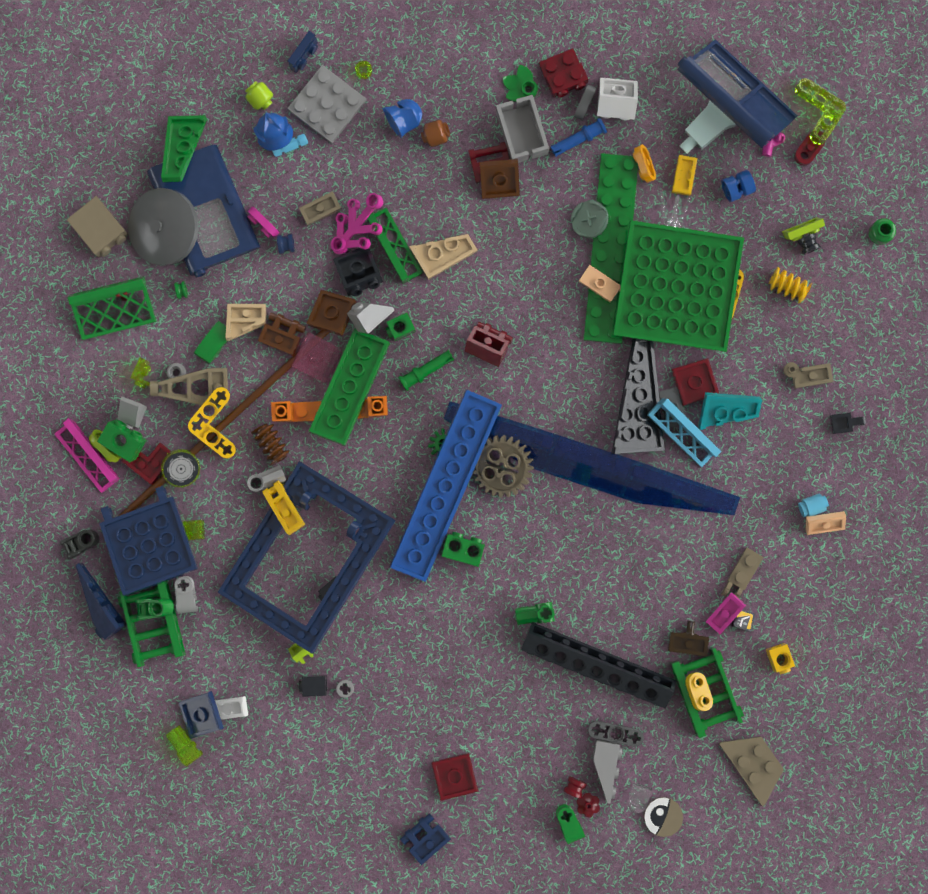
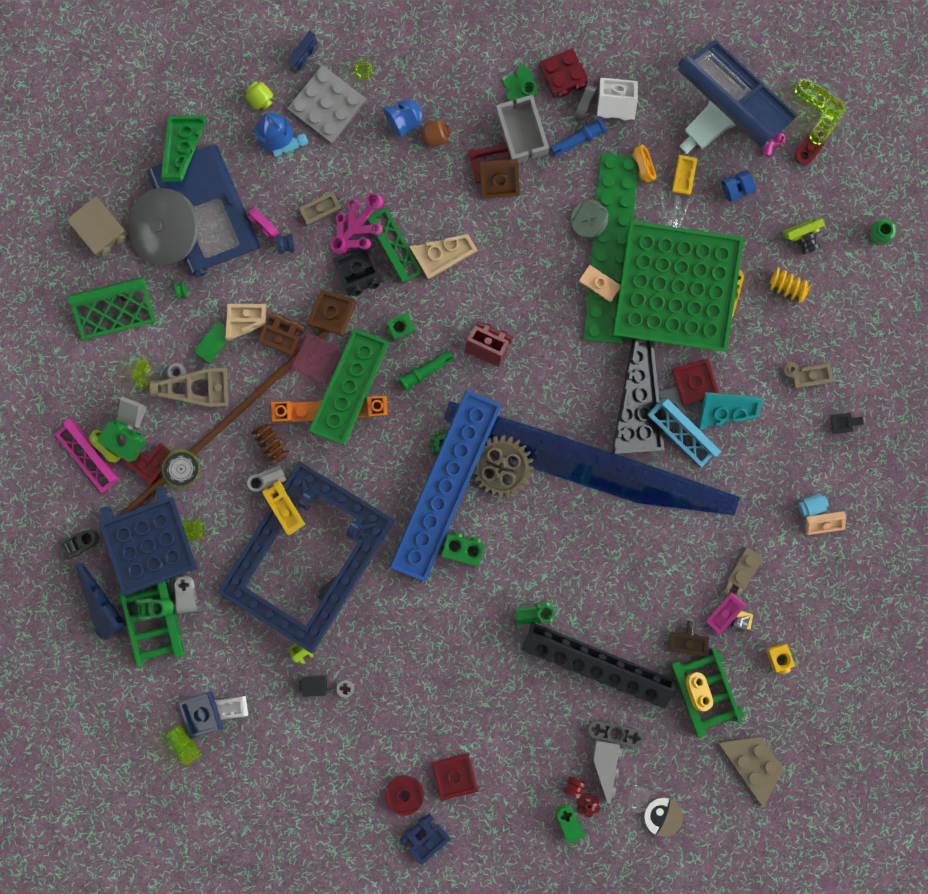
yellow beam [188,387,236,458] -> none
slope [347,302,395,334] -> none
none -> dark red plate [385,775,424,816]

